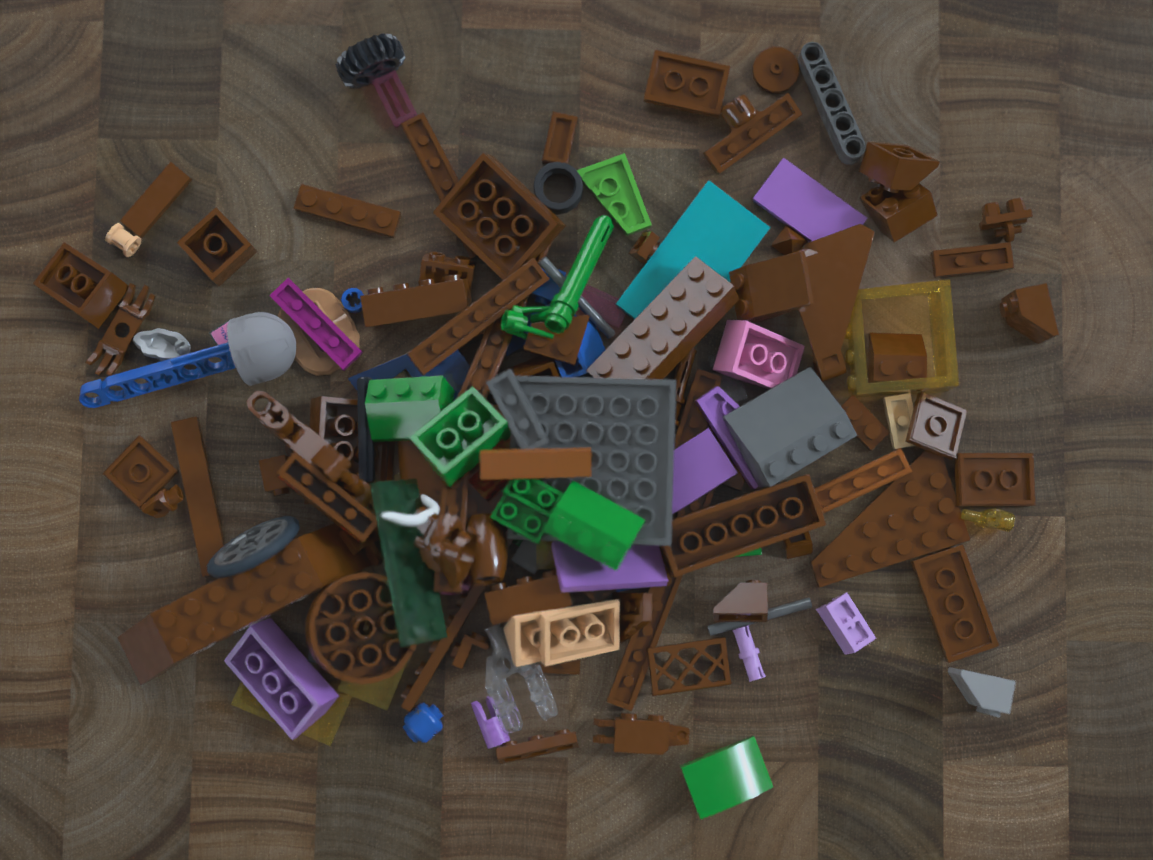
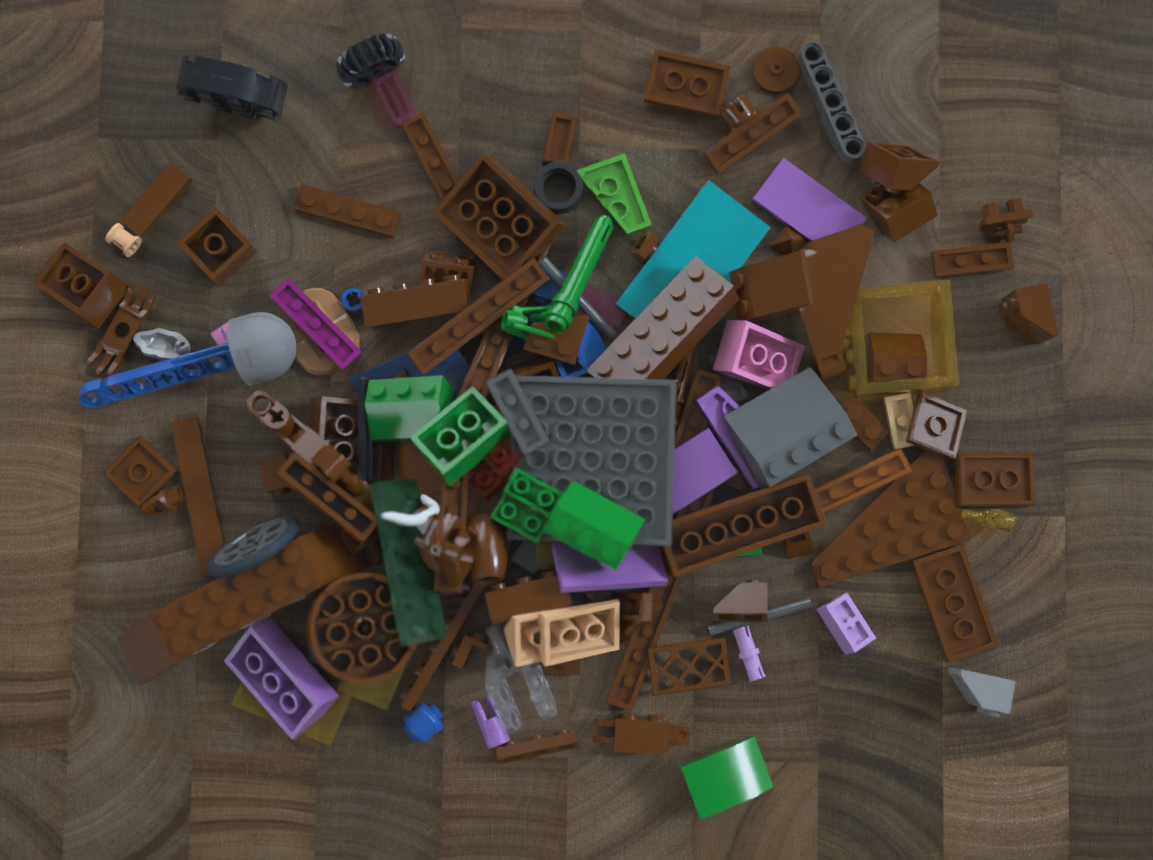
dark orange tile [480,447,591,479] -> none
none -> black piece [176,56,288,121]

